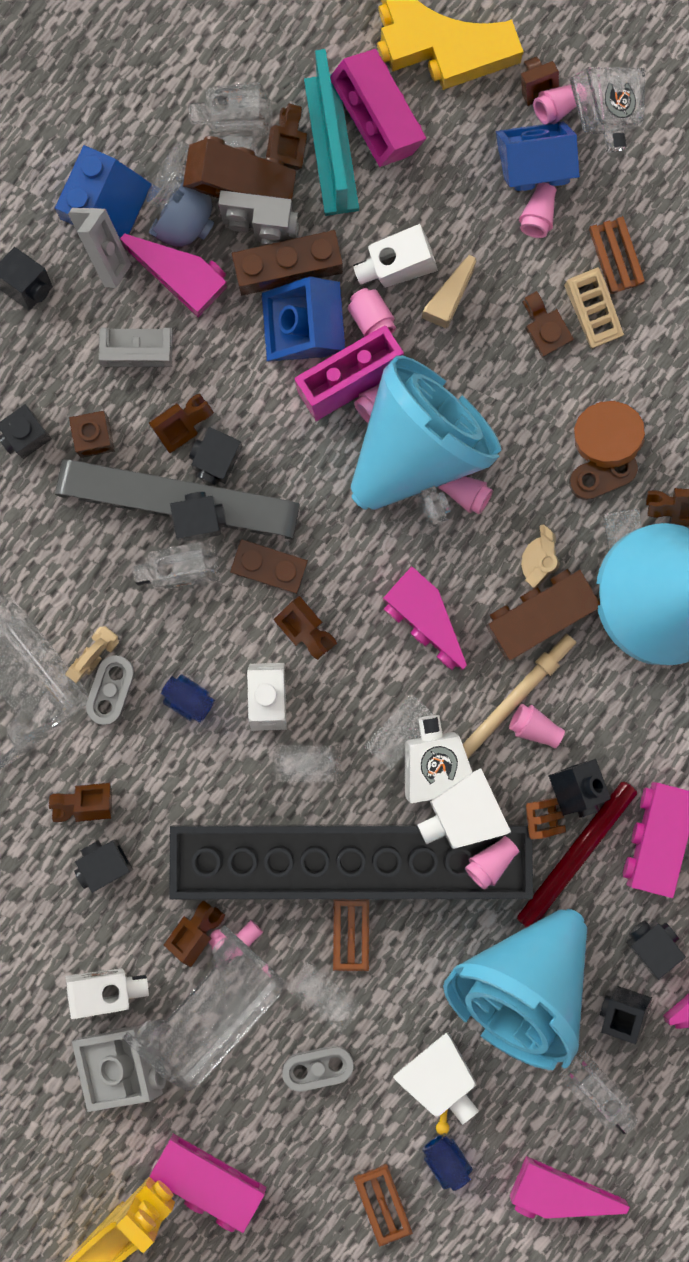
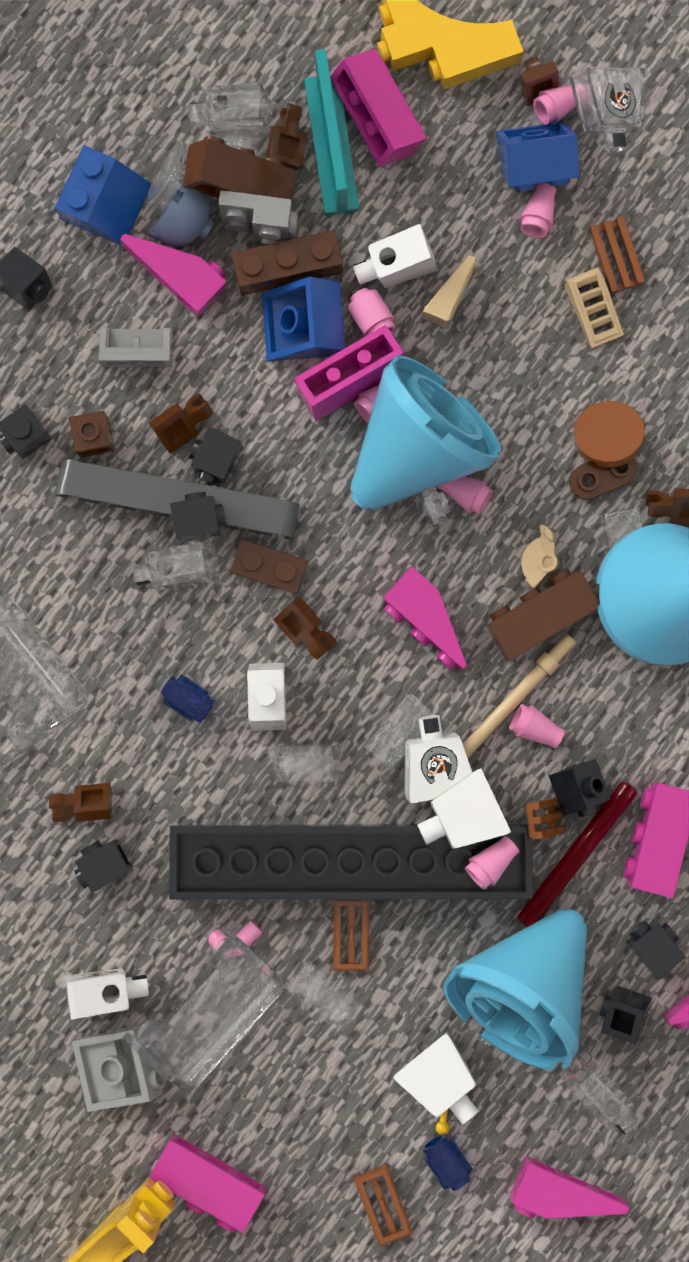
tan piece [65,626,119,683] -> none
light grey panel [68,208,132,288] -> none
light grey plate [86,655,135,725] -> none
reddish brown plate [164,900,225,967] -> none
light grey plate [282,1045,353,1092] -> none
reddish brown plate [522,291,574,358] -> none

